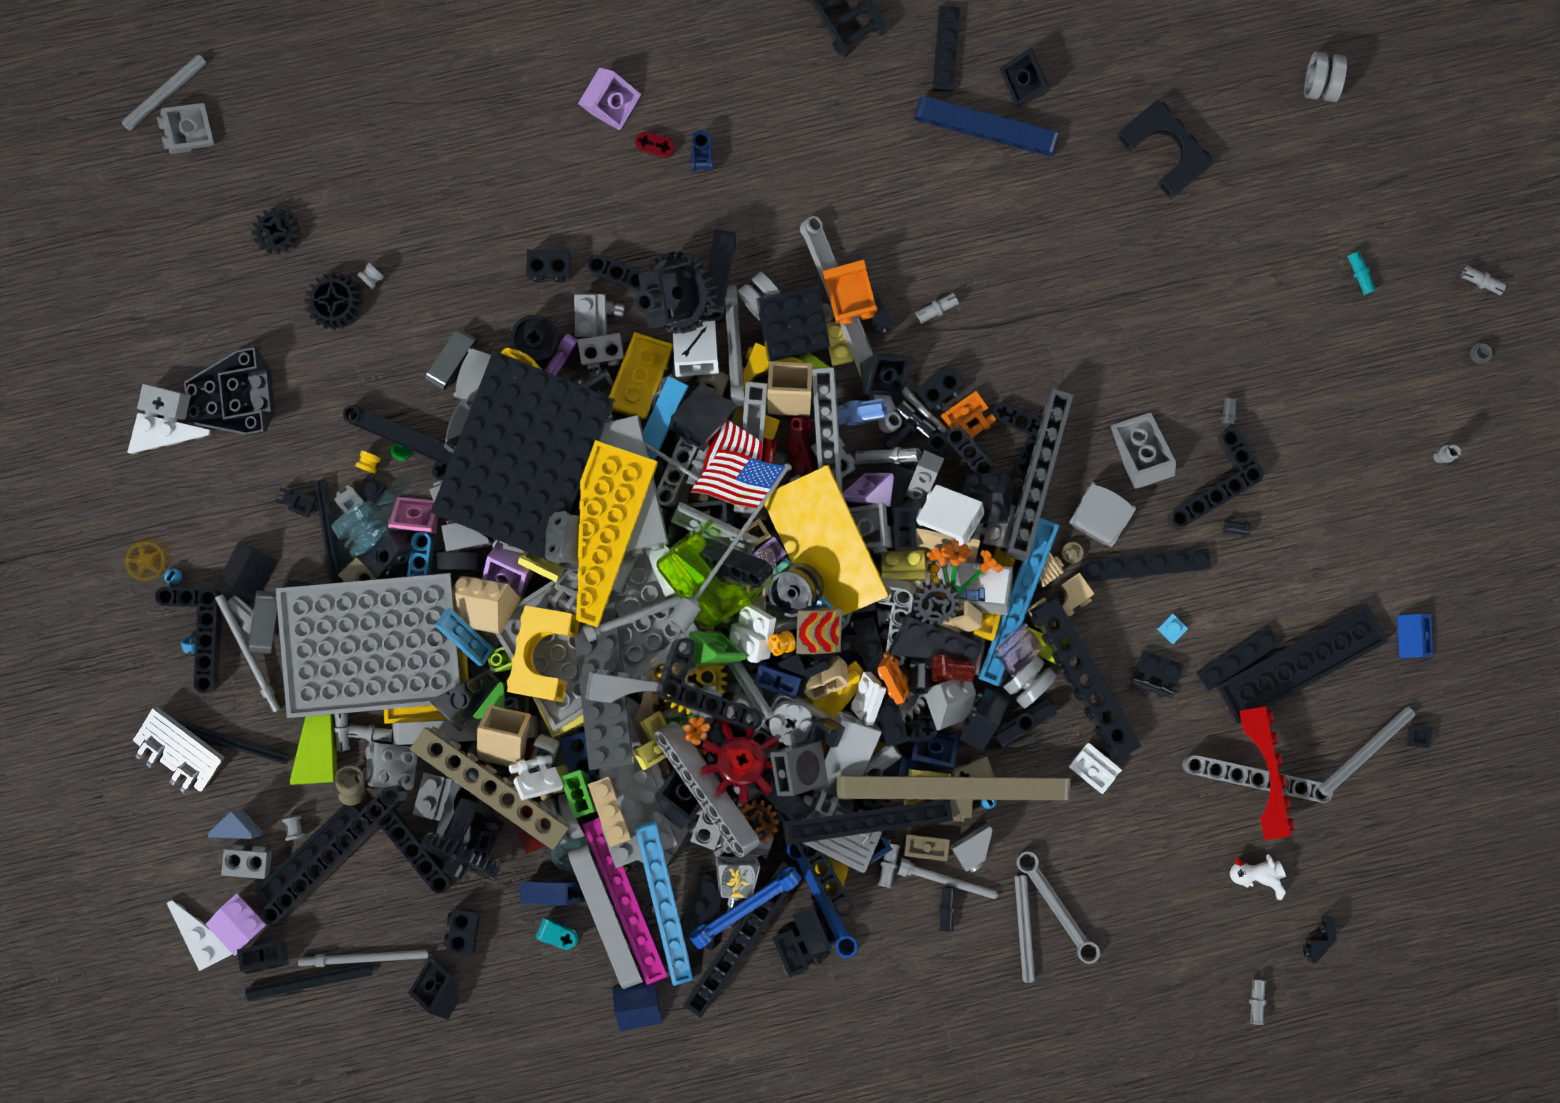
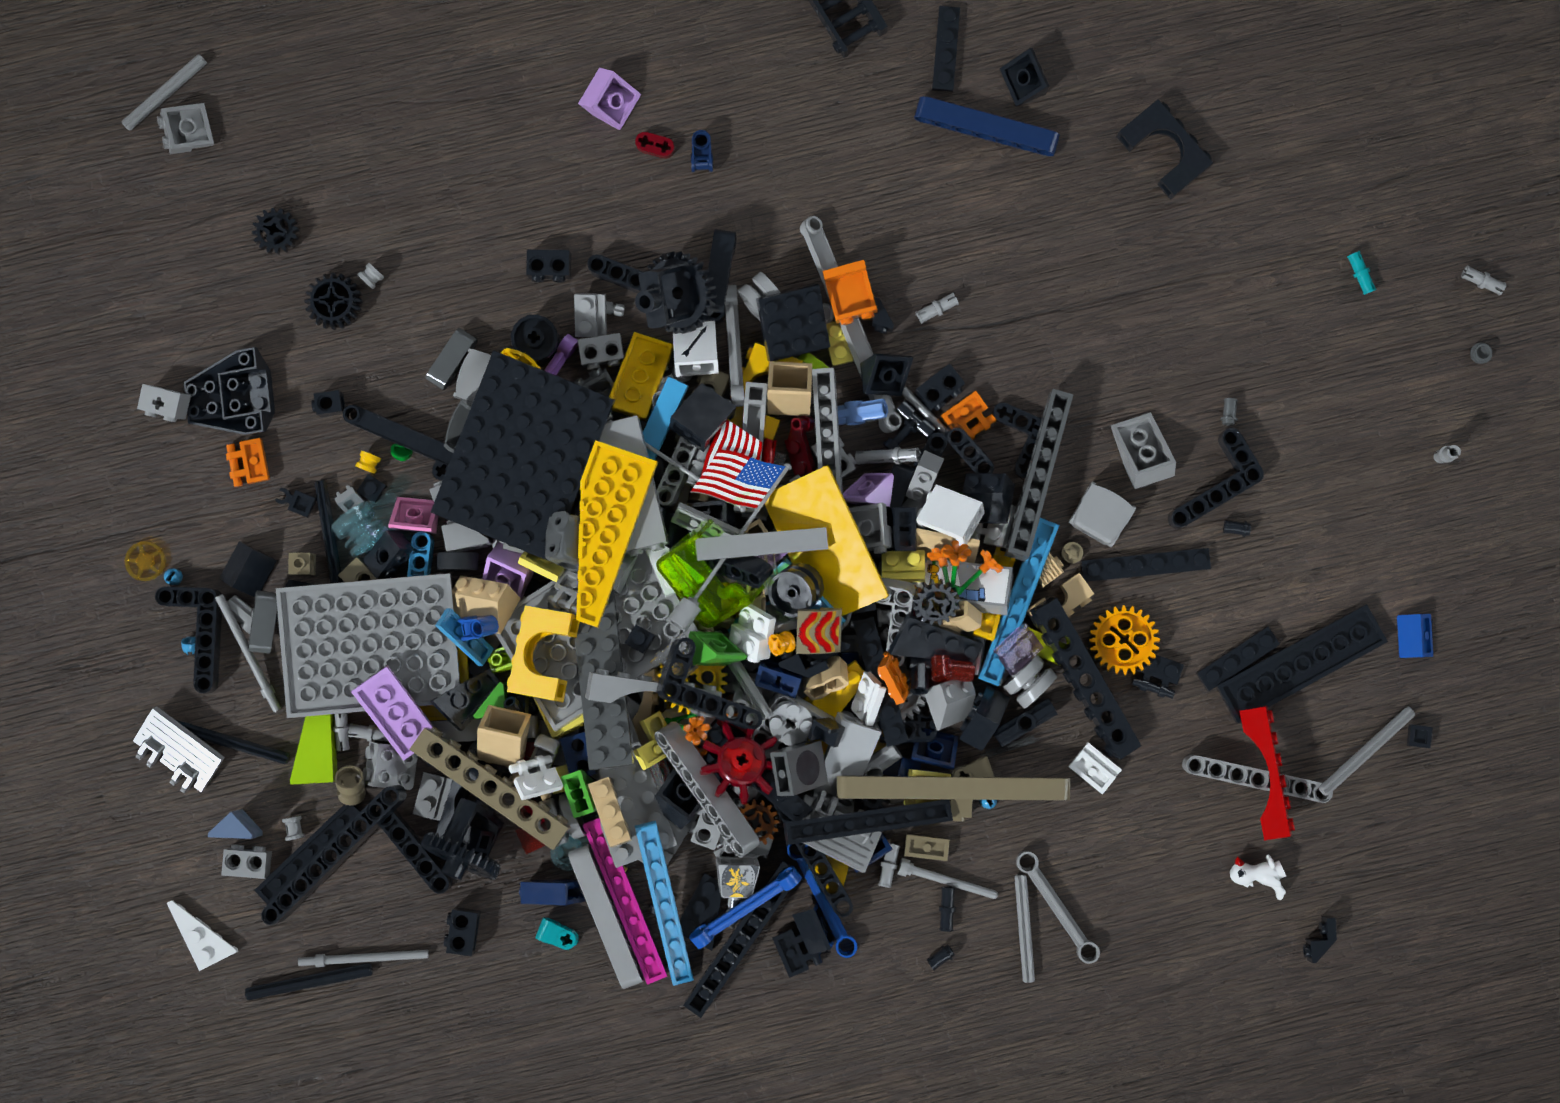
white wing [127,413,212,454] -> none
lavender slope [205,893,268,956] -> none
black brick [237,940,289,975] -> none
black slope [408,956,459,1020] -> none
light grey piece [583,595,683,642] -> none
dark blue slope [612,981,663,1031] -> none
light grey slope [950,824,992,872] -> none
medium azure plate [1157,614,1188,644] -> none
light grey pin [1249,979,1267,1025] -> none
light grey wheel [1304,51,1347,102] -> none
none -> orange plate [226,438,270,487]
none -> dark tan brick [288,553,316,575]
none -> black brick [311,390,345,417]
none -> lavender plate [351,665,433,761]
none -> blue piece [458,615,499,641]
none -> black plate [625,624,655,655]
none -> light grey tile [695,527,828,561]
none -> black pin [926,944,955,971]
none -> light orange gear [1089,605,1160,676]

